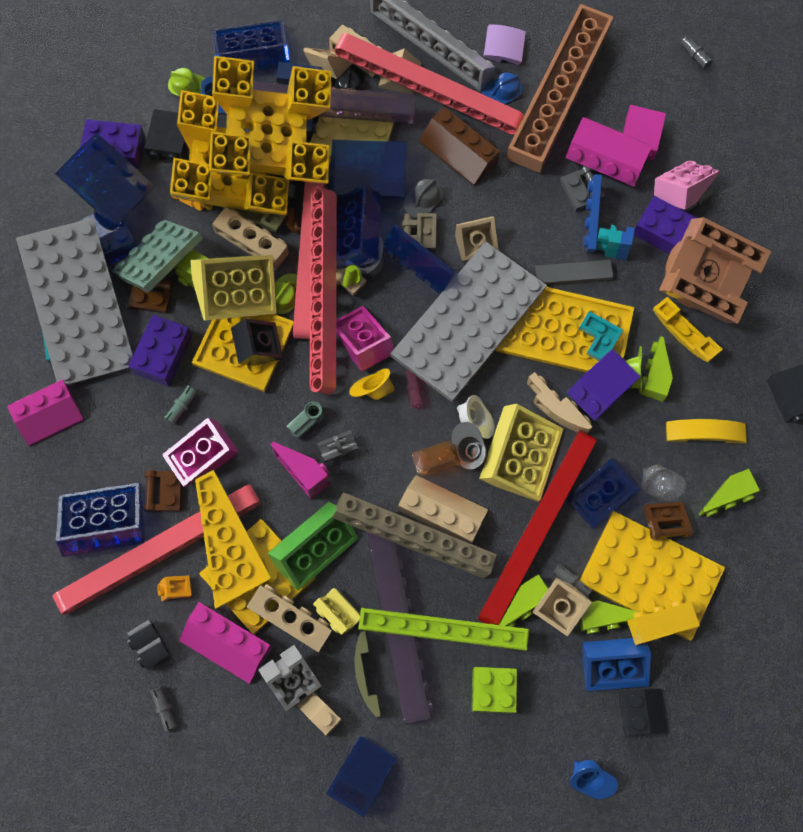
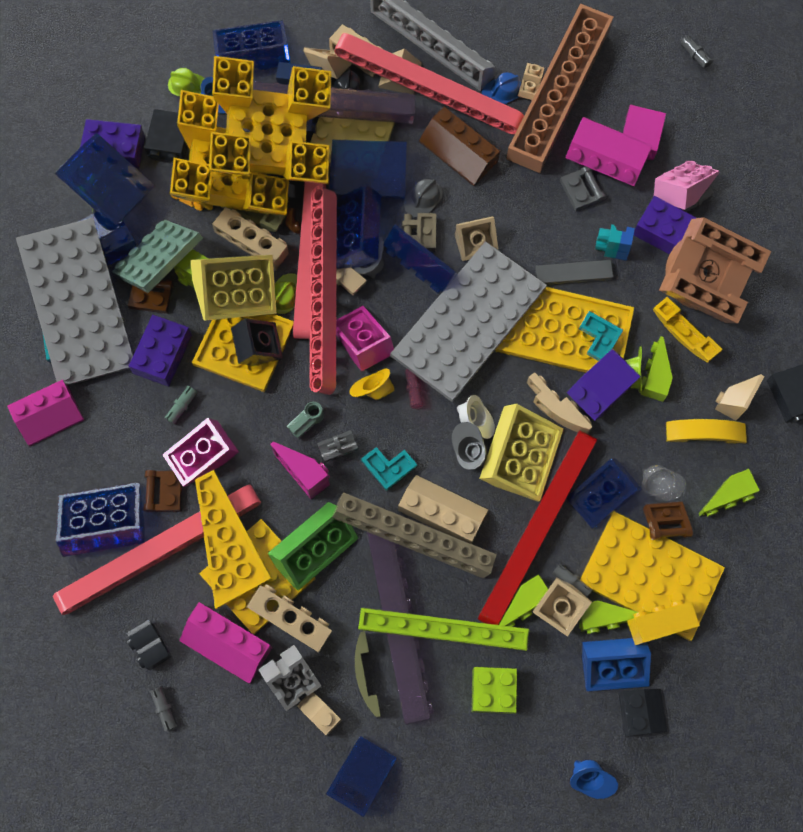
light orange bracket [157,575,191,601] -> none
light yellow bracket [313,588,360,635] -> none
lime plate [342,265,362,287] -> none
clear orange brick [411,440,461,476] -> none
lavender slope [483,25,526,65] -> none
blue plate [583,174,602,254] -> none
none -> teal plate [361,447,417,491]
none -> tan slope [518,63,544,100]
none -> tan slope [715,375,765,421]

